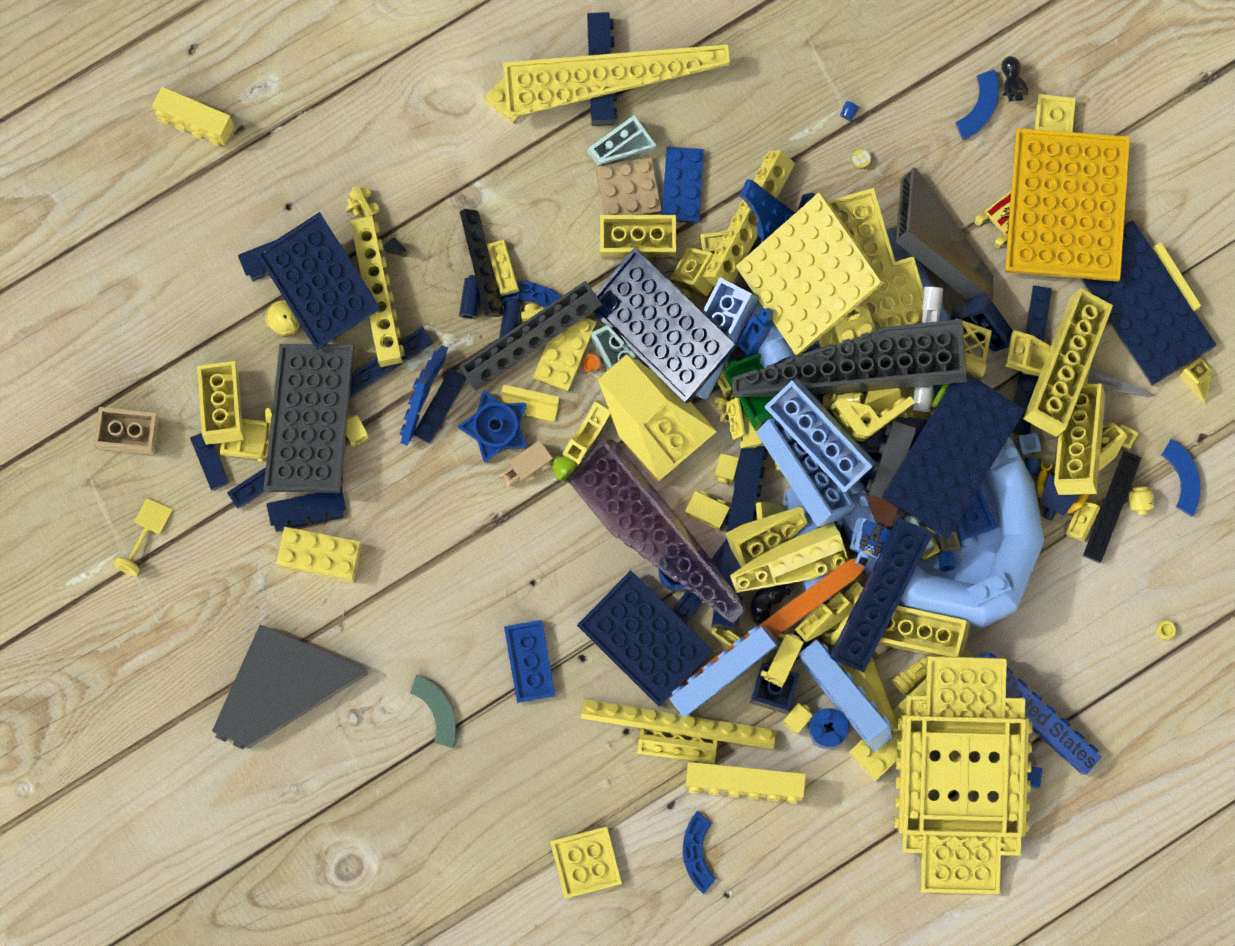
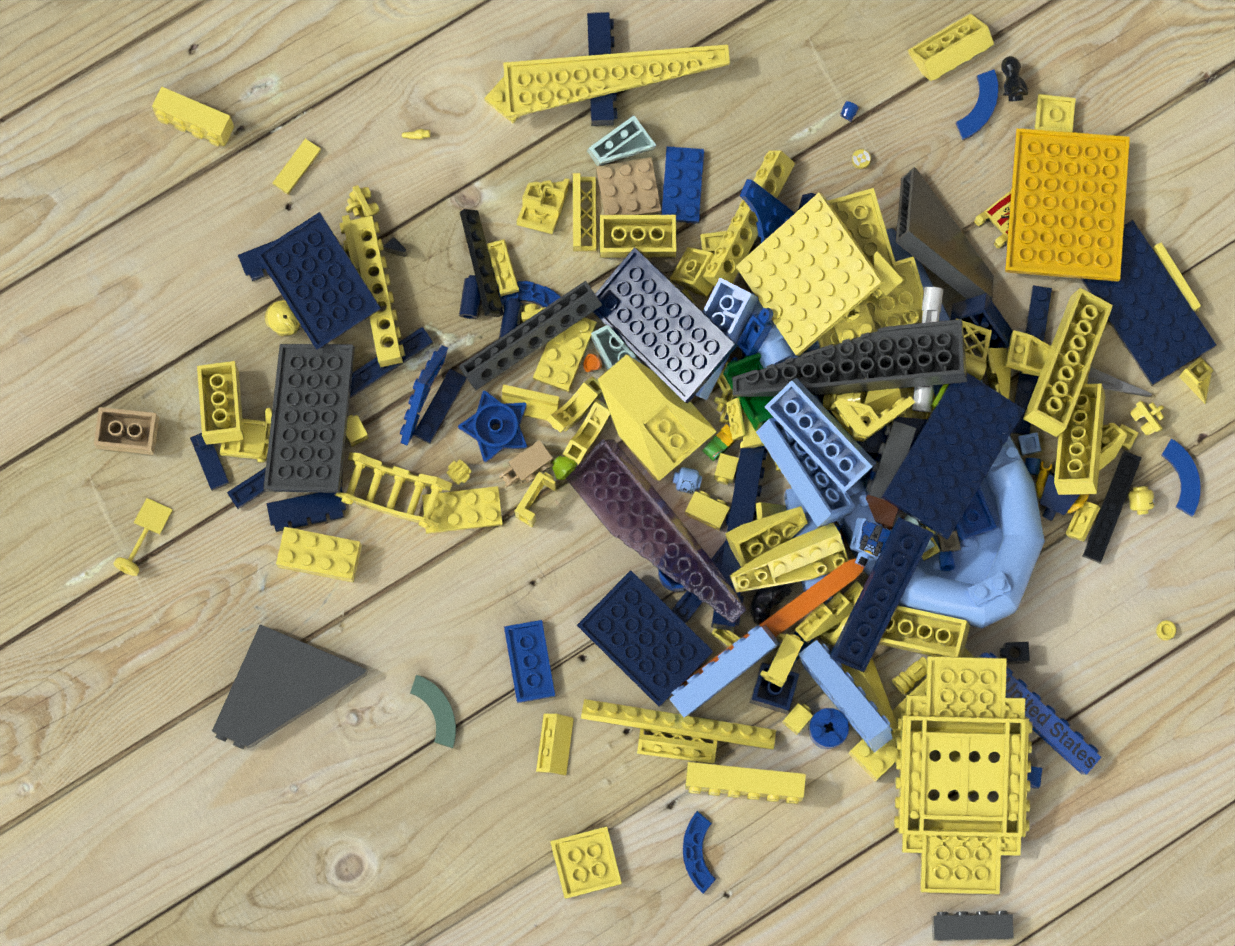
none -> light yellow tile [272,138,321,195]
none -> light yellow fence [335,452,452,529]
none -> light yellow plate [339,215,361,274]
none -> light yellow piece [402,129,430,139]
none -> light yellow plate [422,486,503,534]
none -> light yellow gear [446,459,472,485]
none -> light yellow window [515,472,556,527]
none -> light yellow slope [517,179,570,234]
none -> light yellow panel [536,714,573,775]
none -> light yellow arch [547,376,603,433]
none -> light yellow fence [573,173,596,251]
none -> light blue head [672,467,702,494]
none -> leg [702,424,737,462]
none -> light yellow slope [869,251,903,300]
none -> light yellow slope [908,13,994,81]
none -> dark grey brick [932,911,1014,941]
none -> light yellow wedge [985,348,1011,399]
none -> black brick [1000,641,1030,664]
none -> light yellow hips [1130,401,1164,436]

